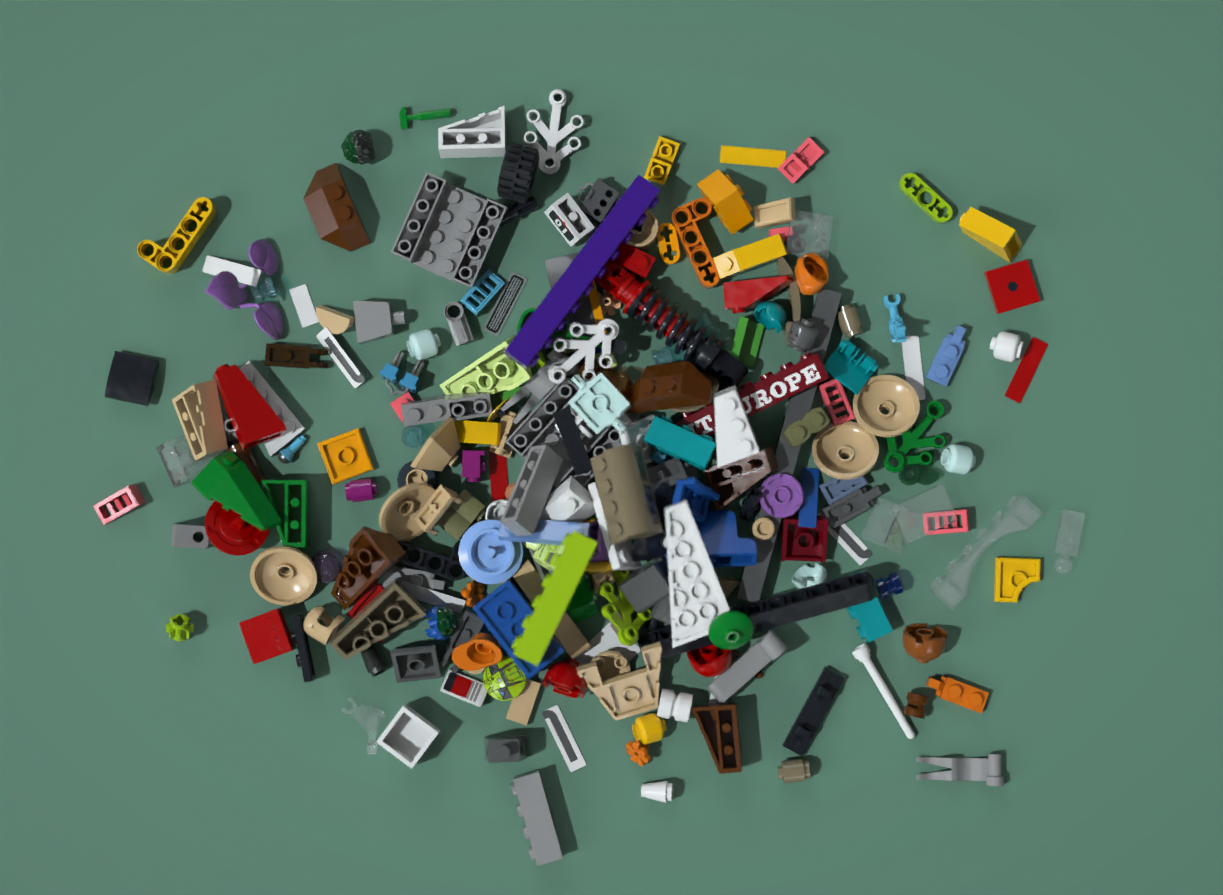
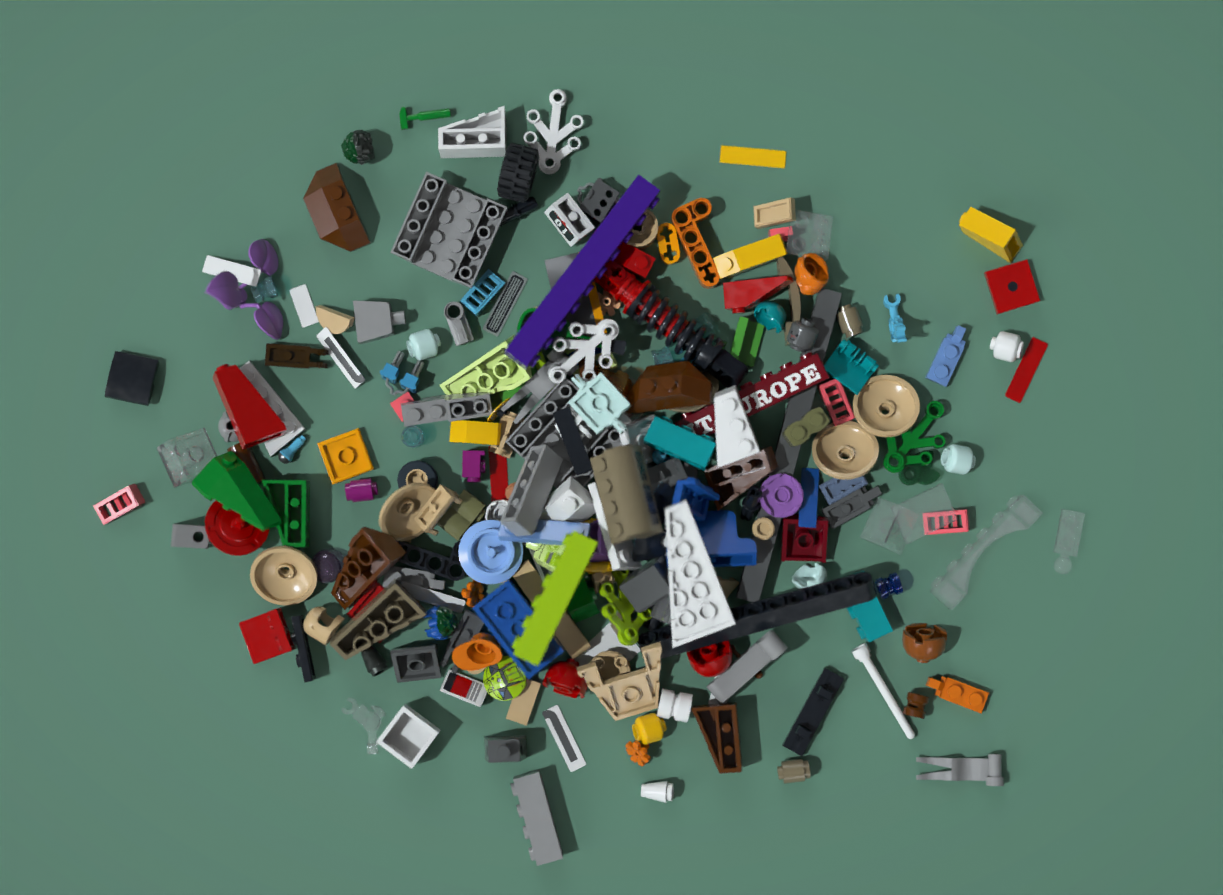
yellow beam [137,197,217,274] -> none
lime gear [166,614,194,642] -> none
tan wedge [172,380,228,461] -> none
tan slope [411,416,461,471] -> none
yellow slope [644,136,680,185] -> none
light orange brick [697,169,754,235] -> none
green dish [708,611,753,650] -> none
coral slope [777,137,825,184] -> none
sticker [818,511,872,565] -> none
lime beam [899,173,953,224] -> none
white sticker [902,335,926,400] -> none
yellow tile [994,557,1041,603] -> none

